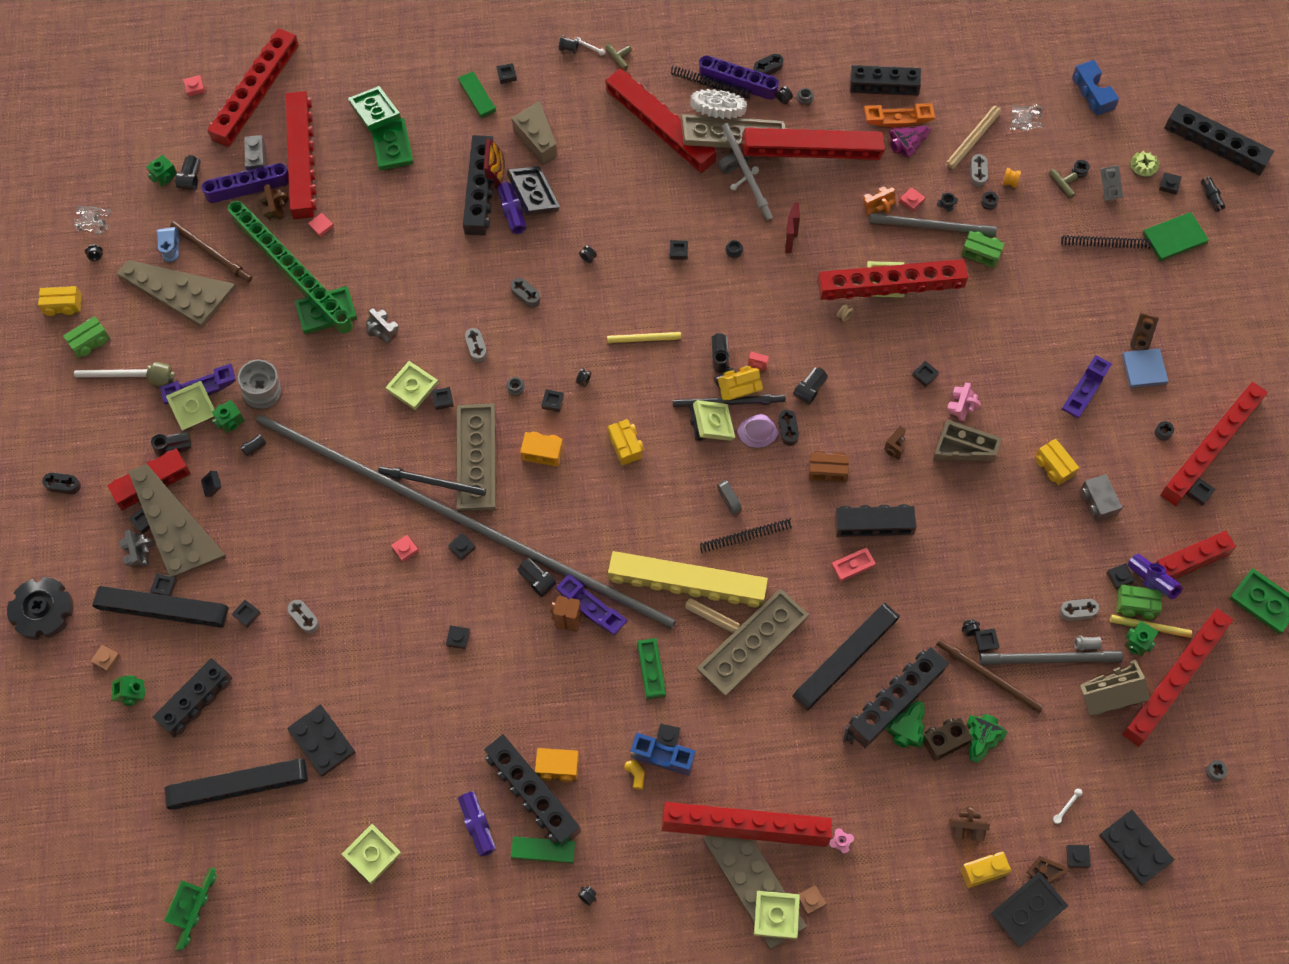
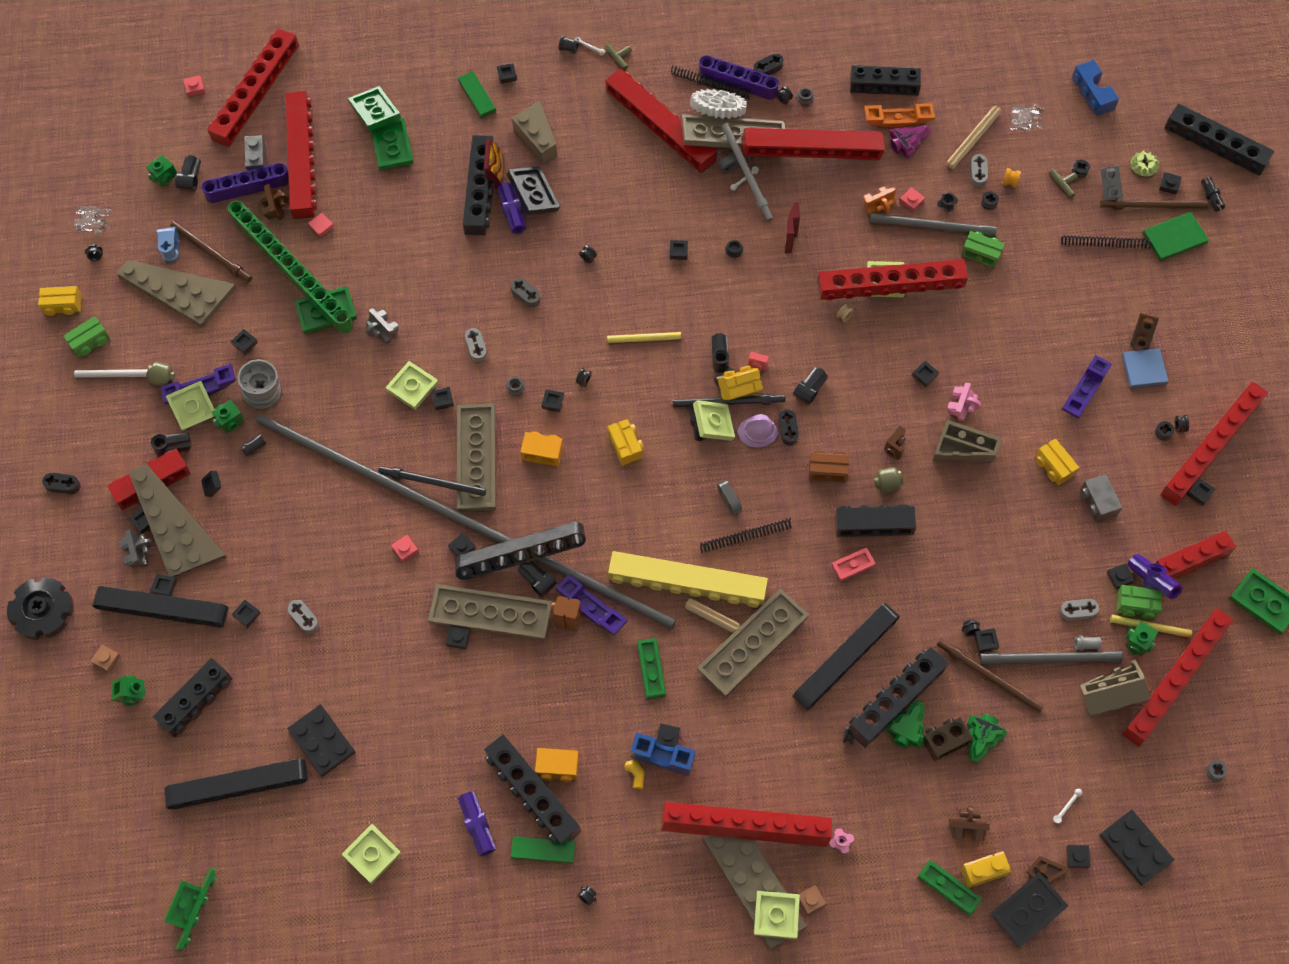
none -> black plate [231,329,258,355]
none -> dark tan plate [428,584,552,641]
none -> black beam [455,522,586,580]
none -> olive head [874,467,904,494]
none -> green tile [917,860,983,917]
none -> reddish brown bar [1100,198,1209,209]
none -> black bush [1174,415,1189,433]

